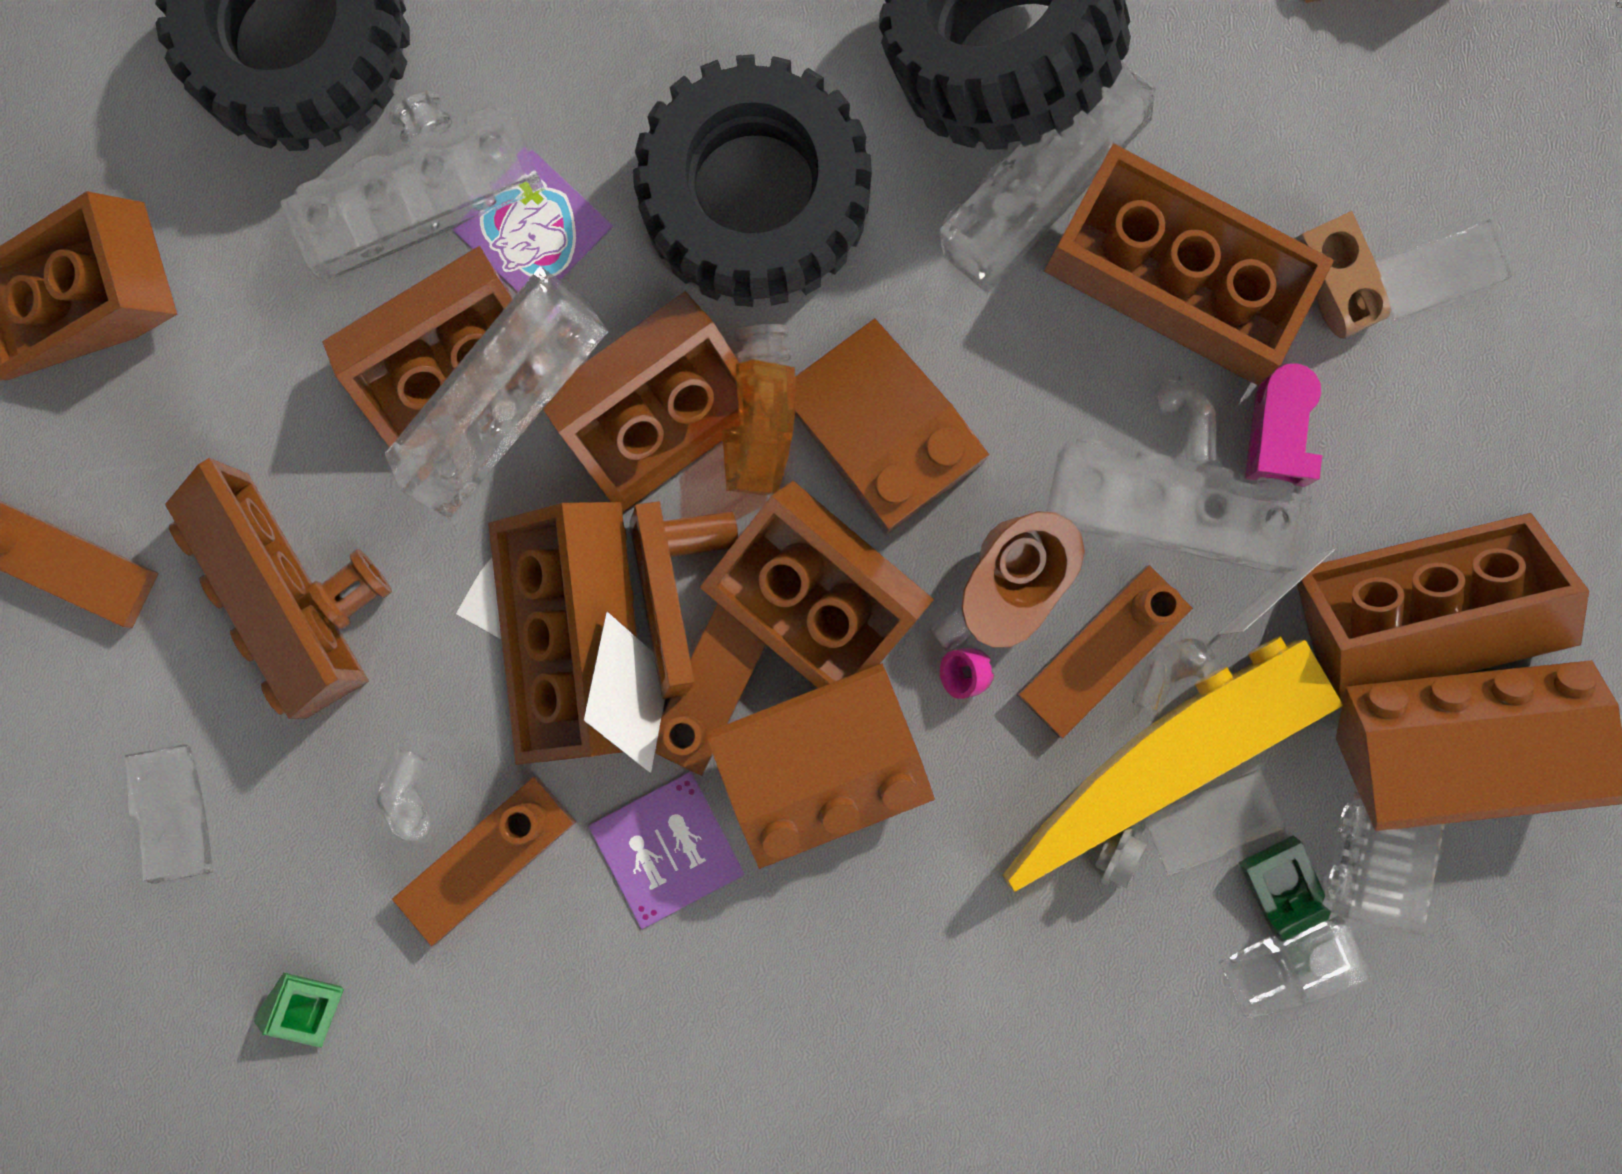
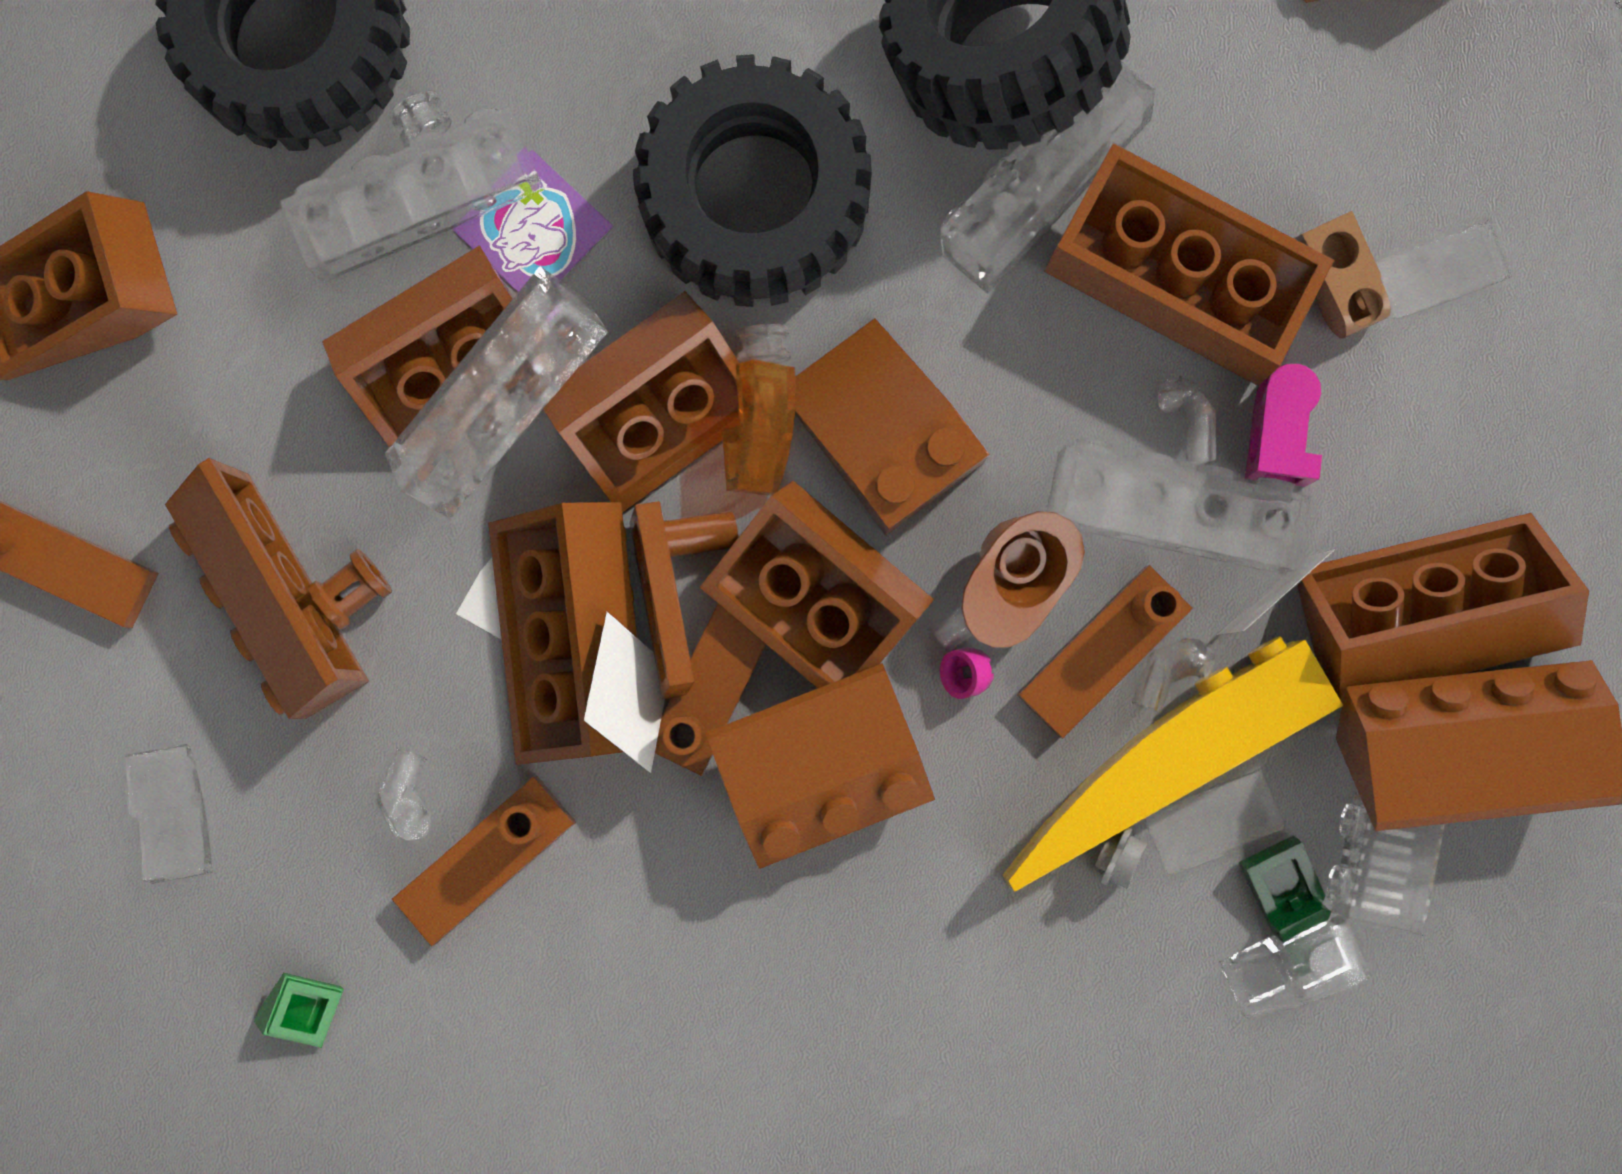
medium lavender sticker [588,771,745,929] -> none

